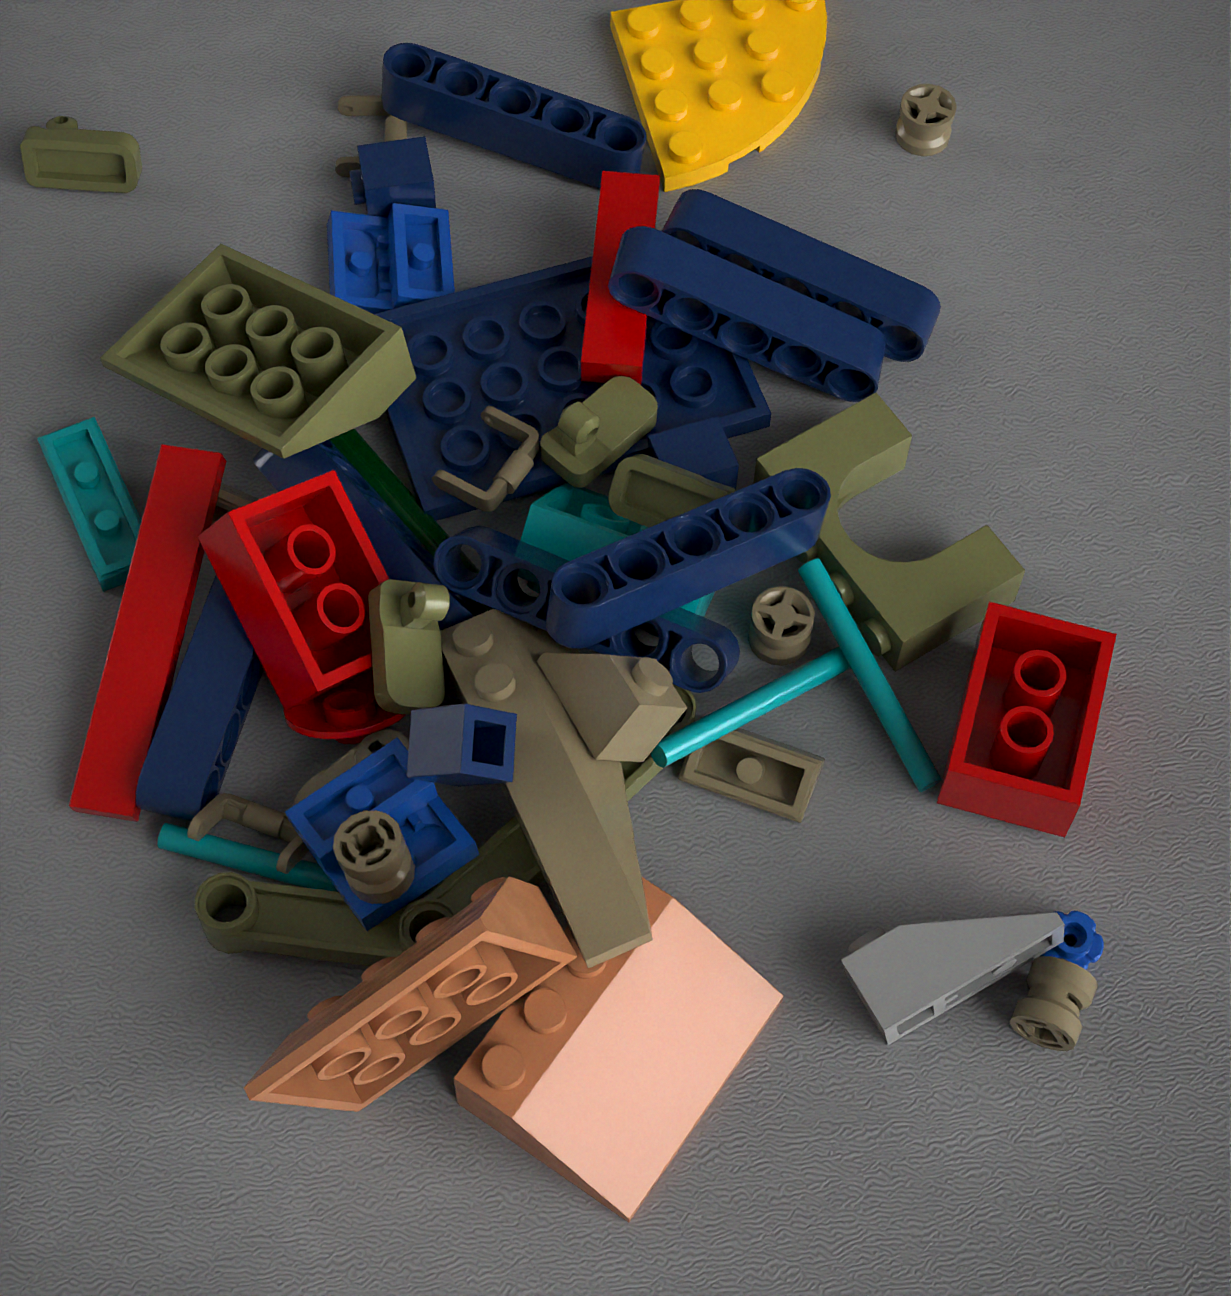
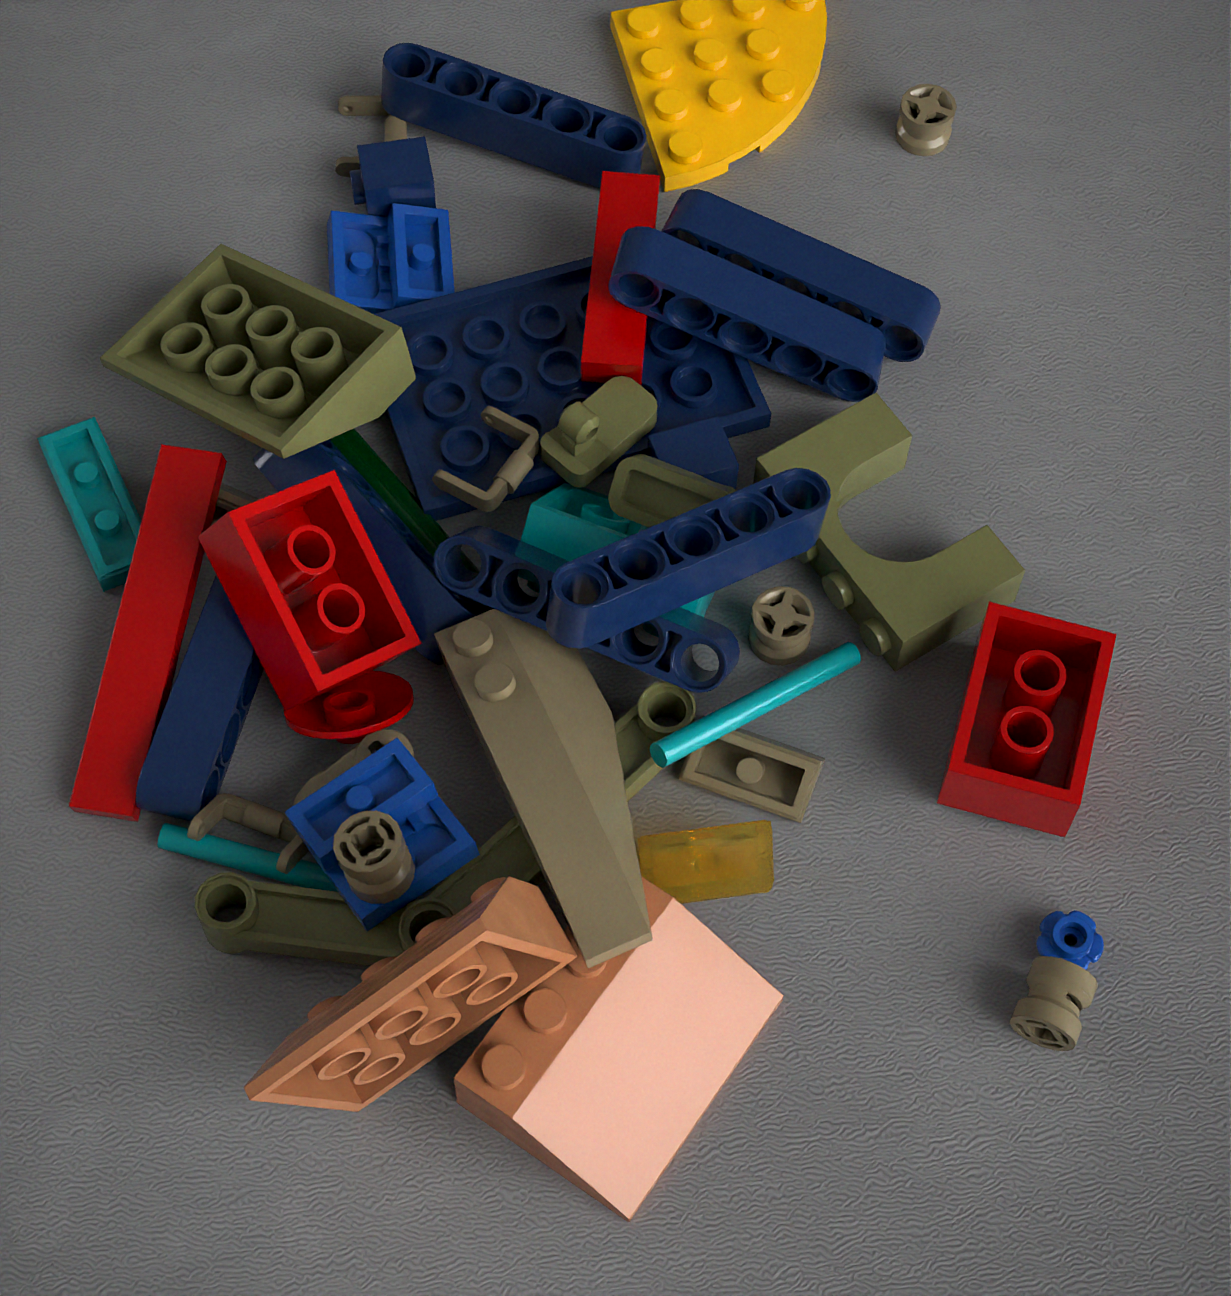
olive piece [20,116,142,193] -> none
olive piece [368,579,450,715] -> none
dark blue brick [407,704,517,787] -> none
dark tan slope [537,652,687,762] -> none
teal bar [798,558,942,792] -> none
light grey slope [841,912,1065,1045] -> none
none -> clear yellow slope [637,820,774,904]

